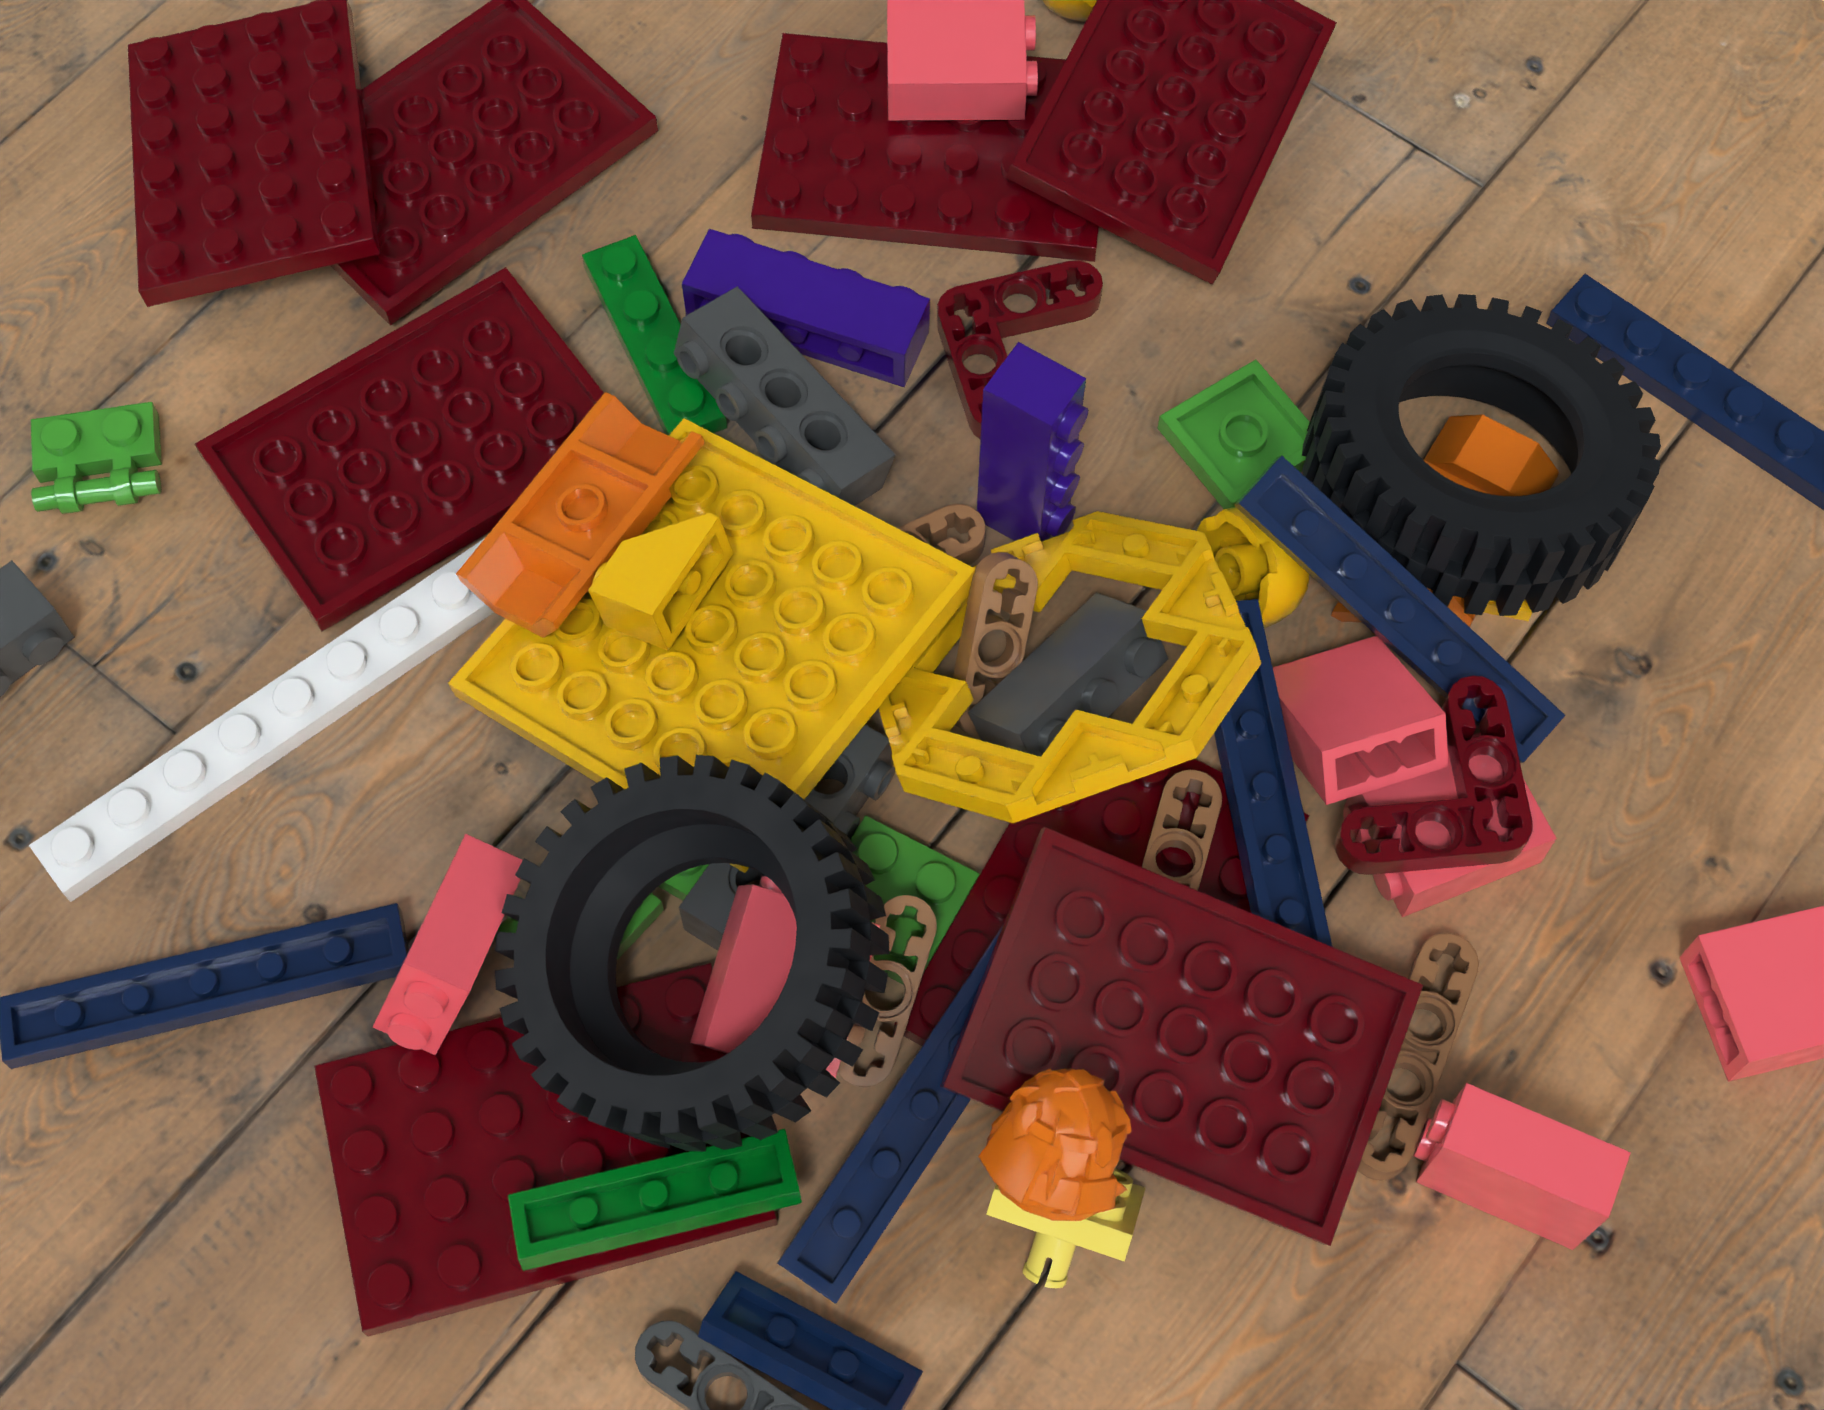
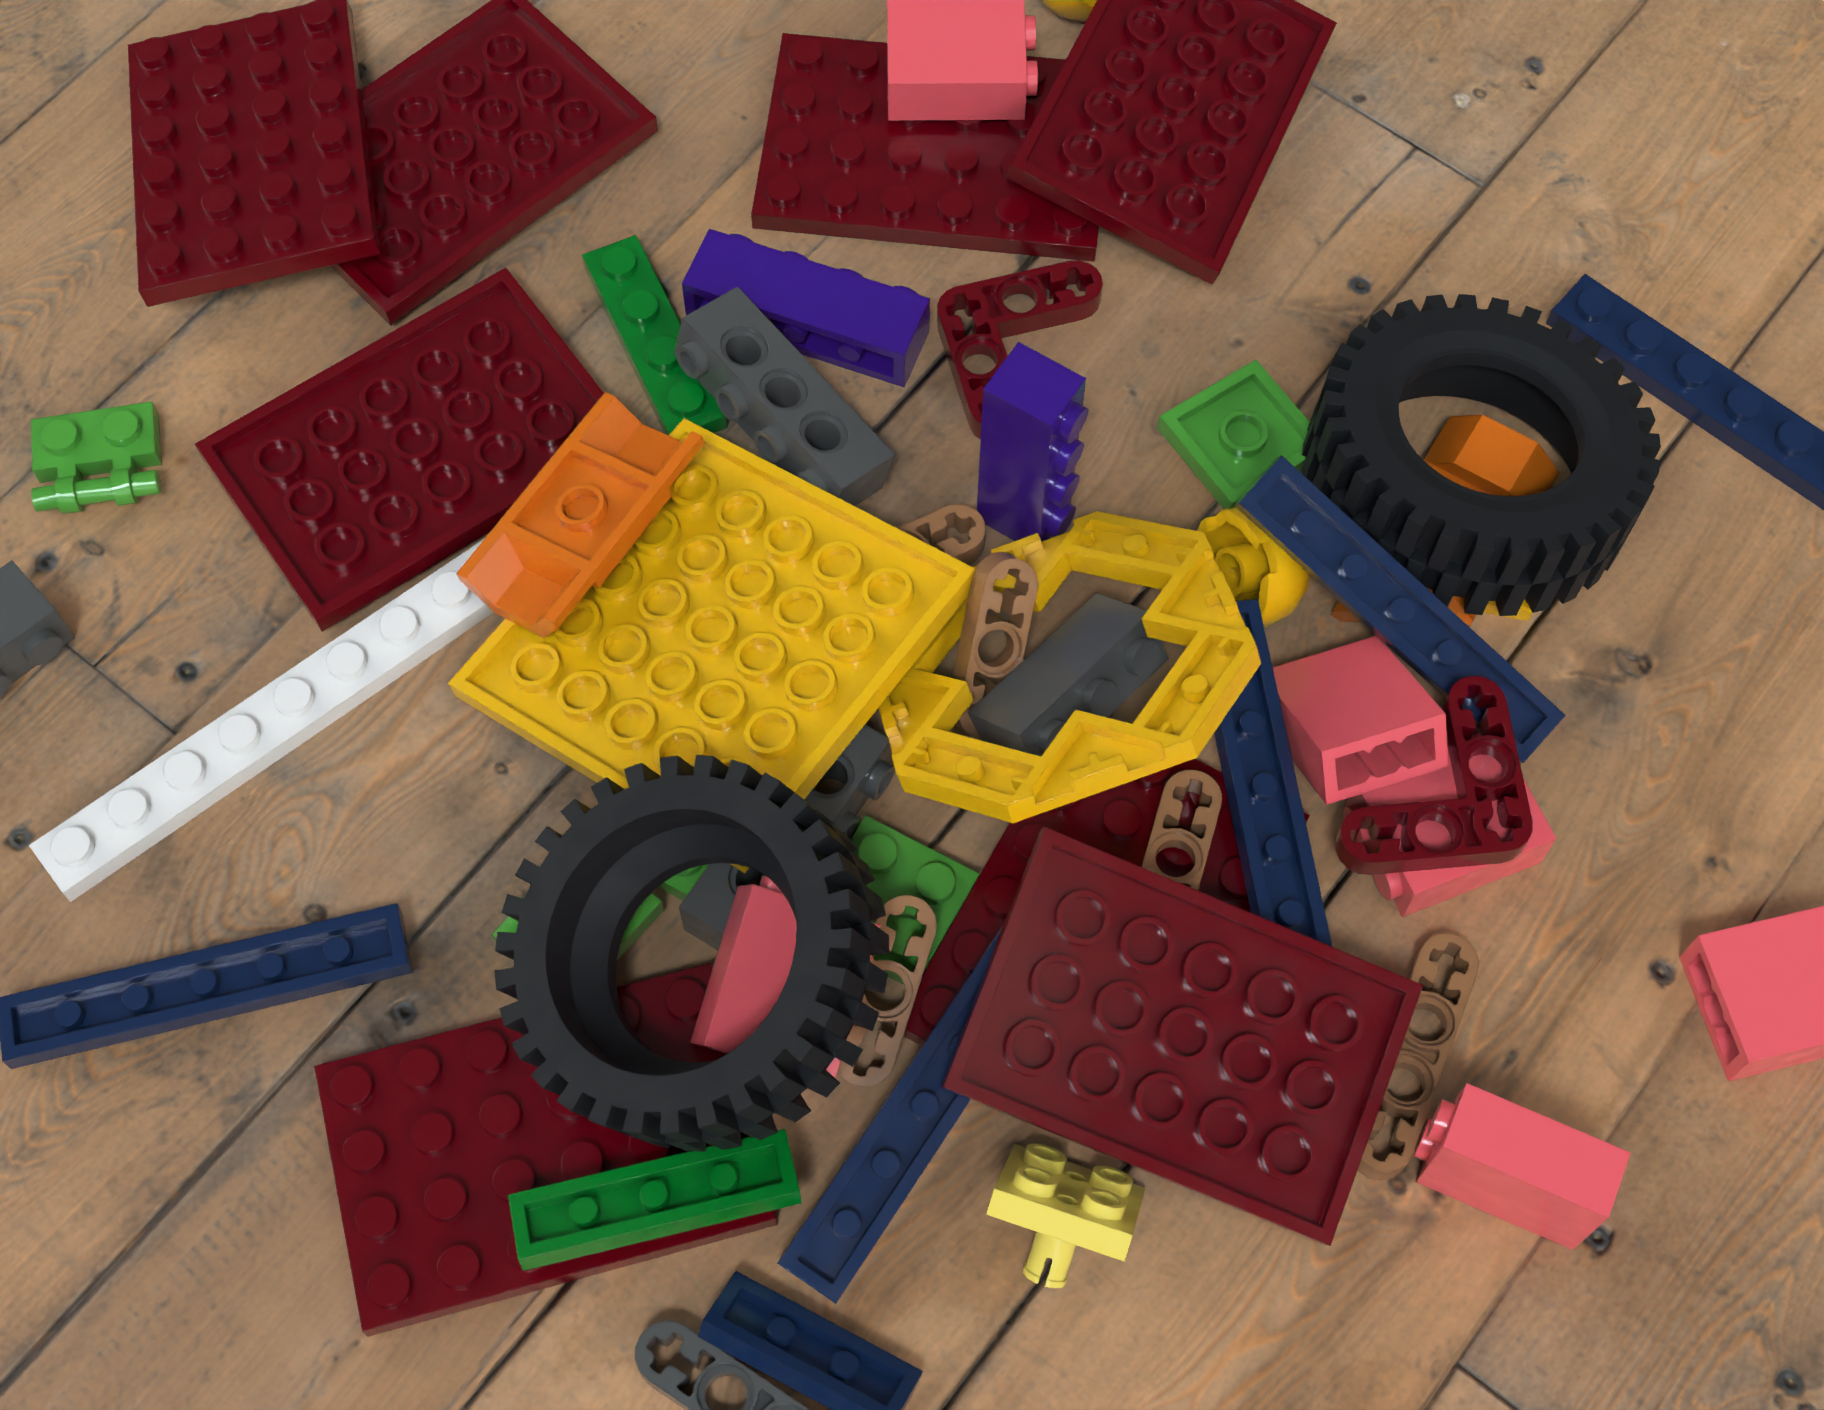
coral brick [373,834,523,1055] -> none
yellow slope [588,512,733,651] -> none
orange helmet [978,1068,1132,1221] -> none

